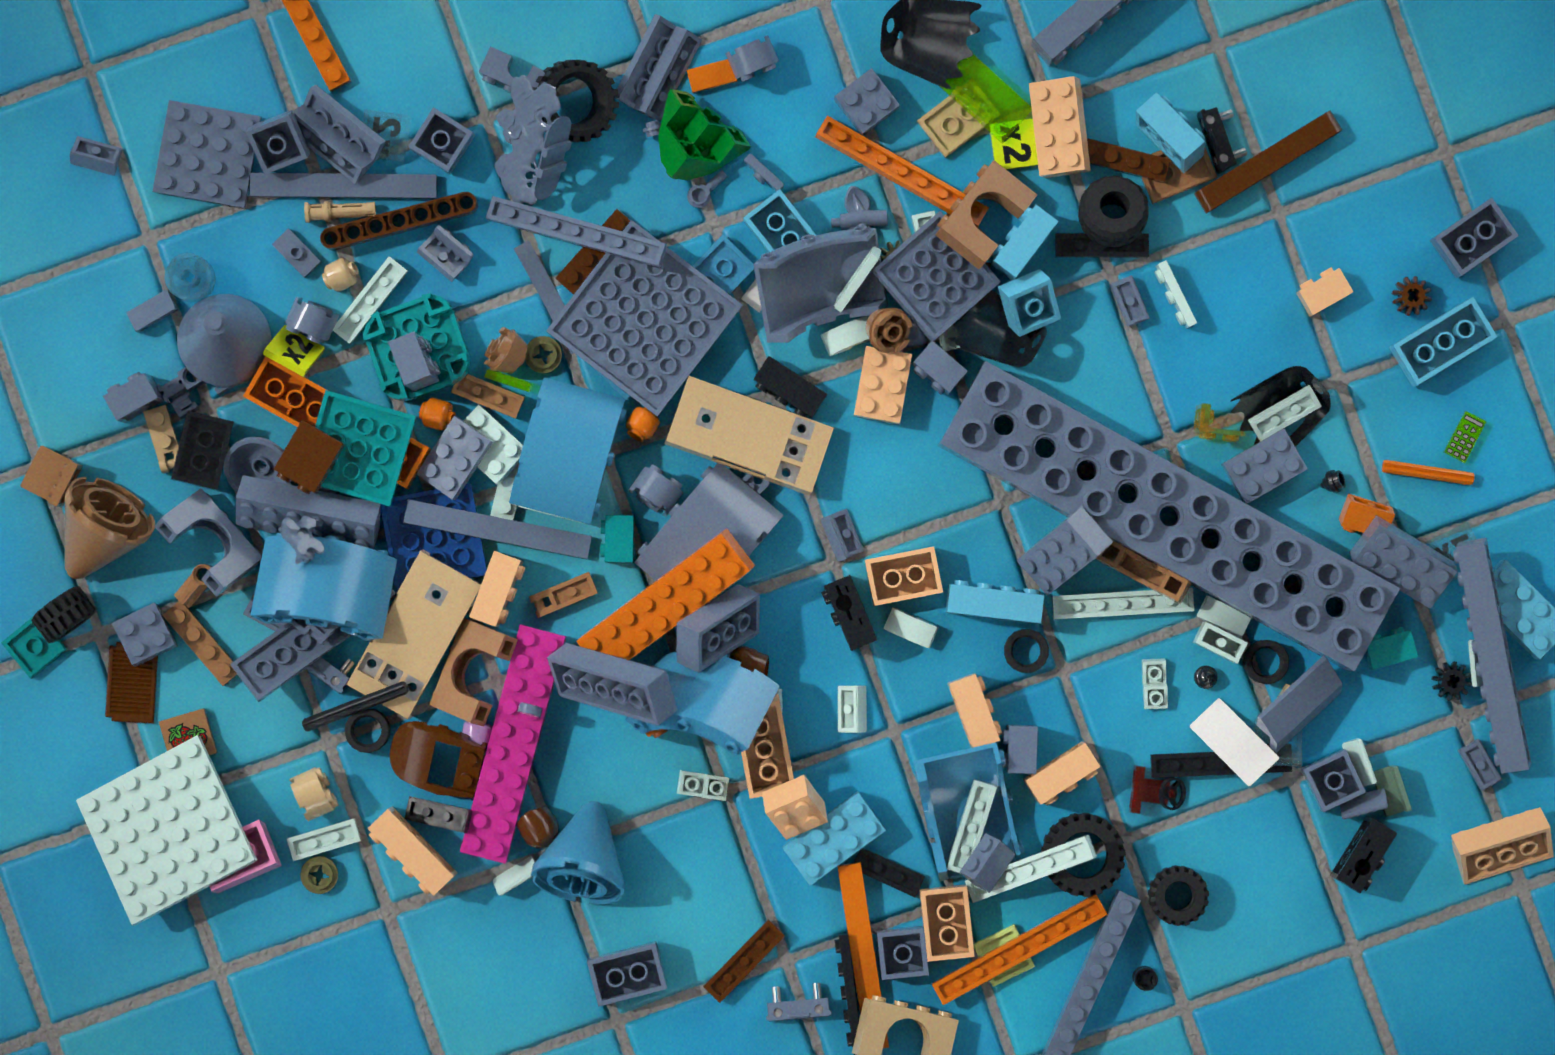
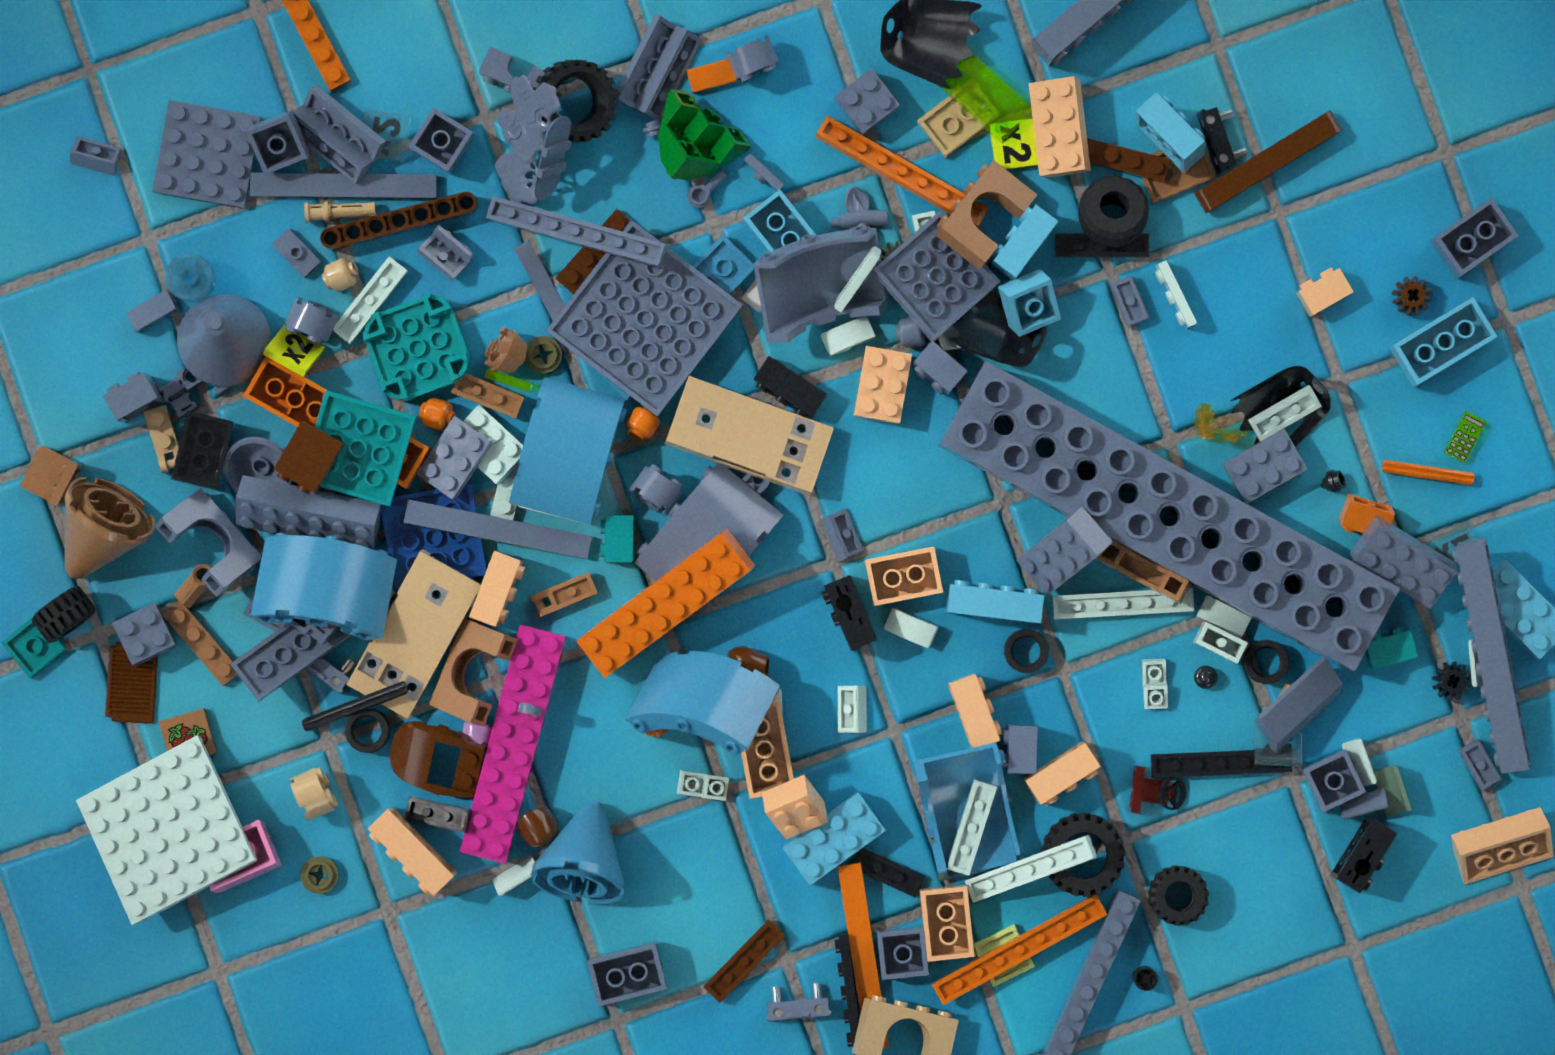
sand blue animal [278,516,325,564] -> none
light aqua plate [287,818,361,861] -> none
sand blue brick [388,331,440,391] -> none
sand blue brick [547,643,678,726] -> none
sand blue brick [676,584,760,673] -> none
medium nougat cone [866,308,912,353] -> none
sand blue brick [960,833,1015,893] -> none
white sticker [1190,698,1279,786] -> none

